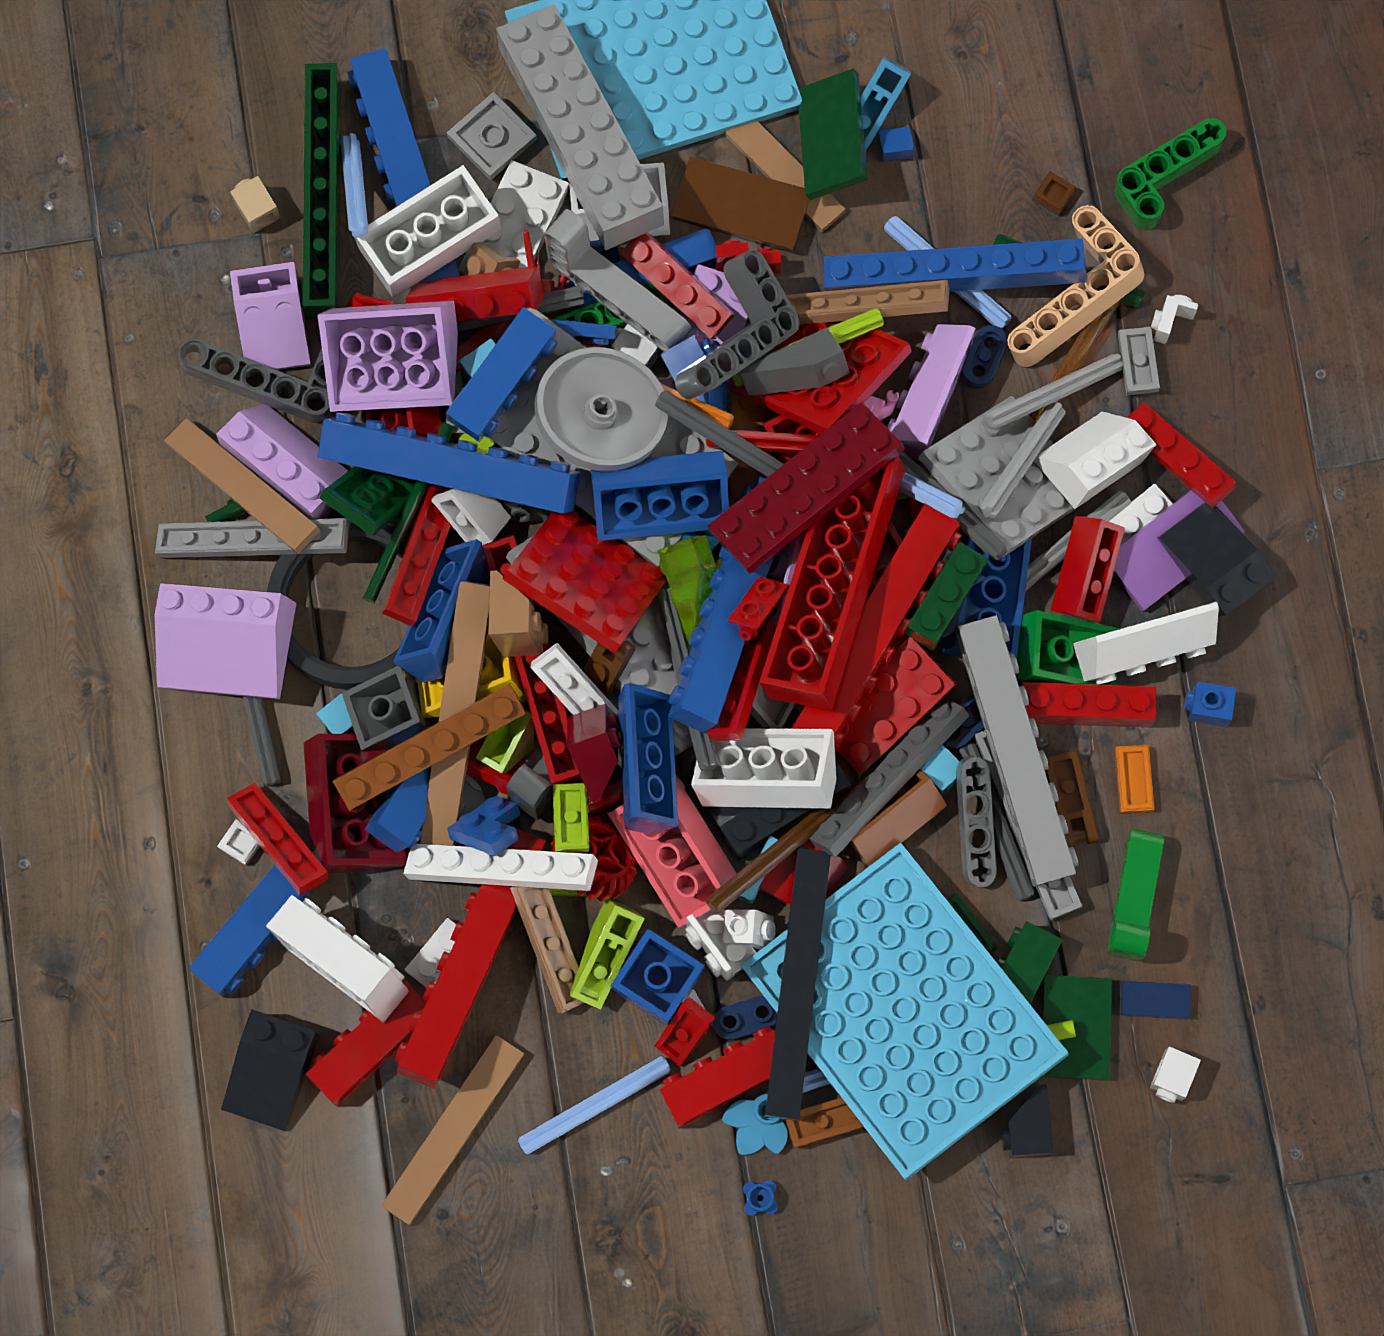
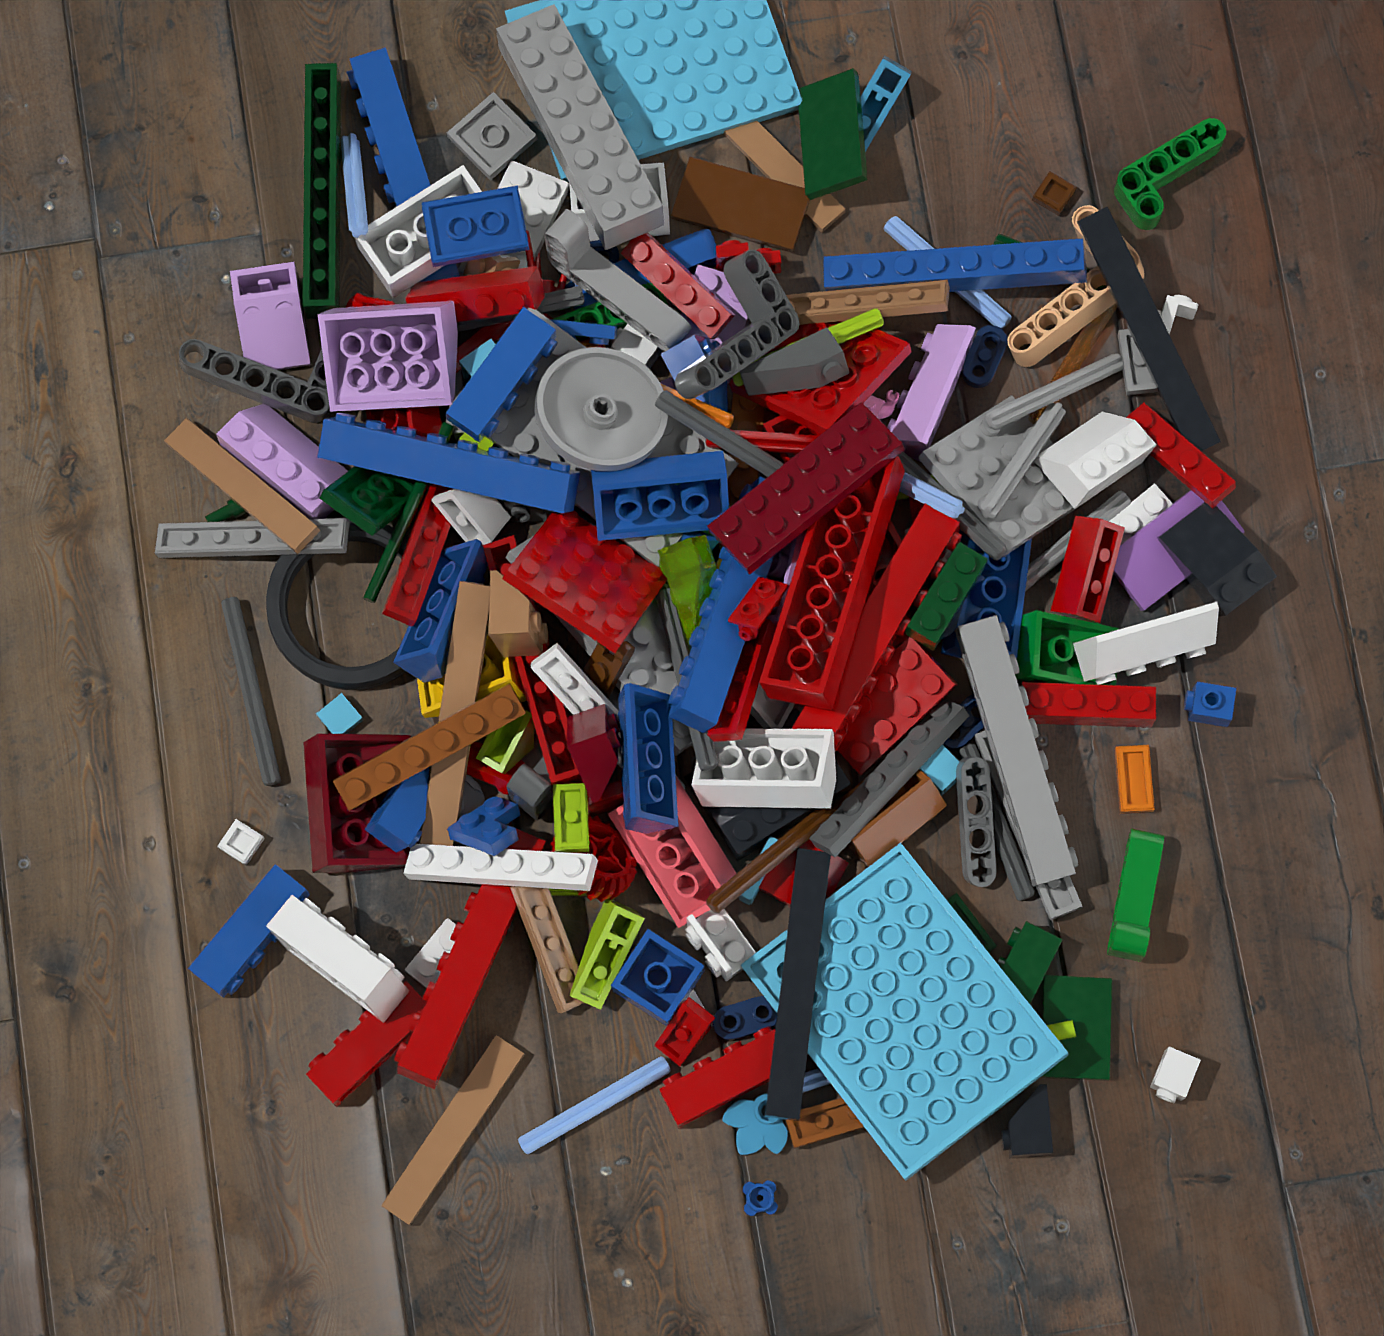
lavender slope [155,583,296,700] -> none
black slope [221,1009,320,1132] -> none
red plate [227,783,328,895] -> none
tan brick [230,176,281,234] -> none
dark grey slope [342,666,432,752] -> none
white bracket [723,910,775,950] -> none
blue slope [878,127,915,162] -> none
reddish brown plate [1046,750,1098,848] -> none
dark blue tile [1121,981,1190,1019] -> none
none -> blue tile [421,185,530,267]
none -> black tile [1077,206,1221,451]

